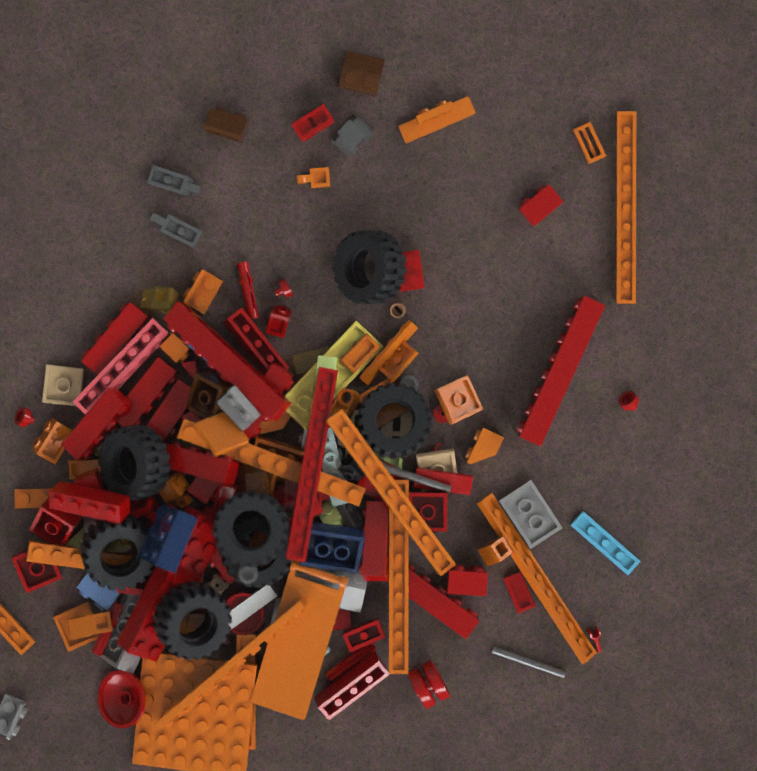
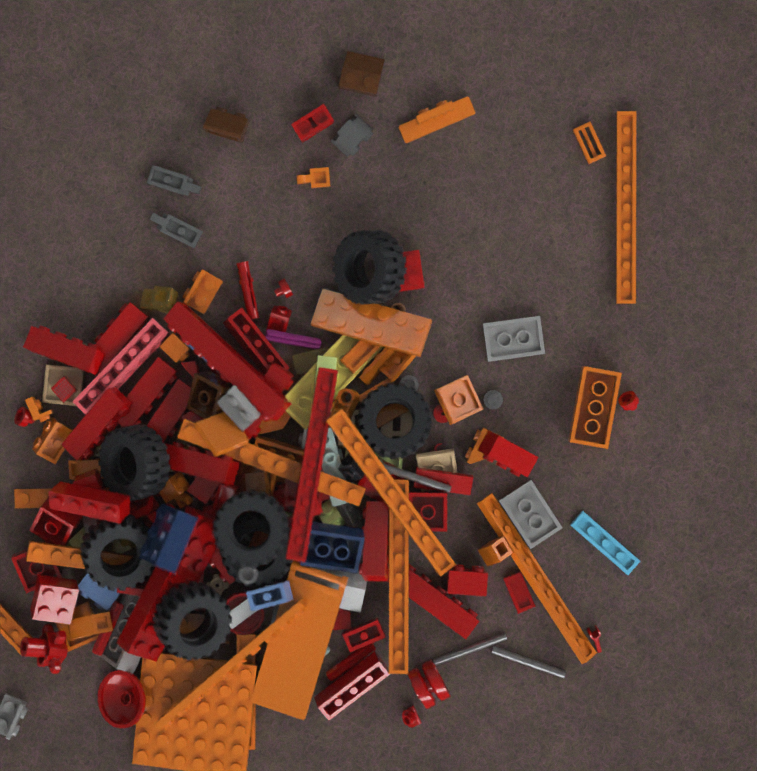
red brick [516,296,606,447] -> none
red brick [518,184,563,227] -> none
none -> red piece [20,624,68,674]
none -> red brick [23,325,104,375]
none -> orange bracket [25,397,54,423]
none -> brick [30,575,79,624]
none -> red slope [51,376,78,403]
none -> medium blue brick [246,581,294,611]
none -> magenta axle [265,329,321,350]
none -> orange plate [311,289,432,357]
none -> red plate [402,705,422,728]
none -> flat silver bar [433,632,507,666]
none -> red brick [478,430,539,477]
none -> light grey plate [483,316,545,362]
none -> flat silver plate [484,390,503,409]
none -> orange brick [568,366,622,449]

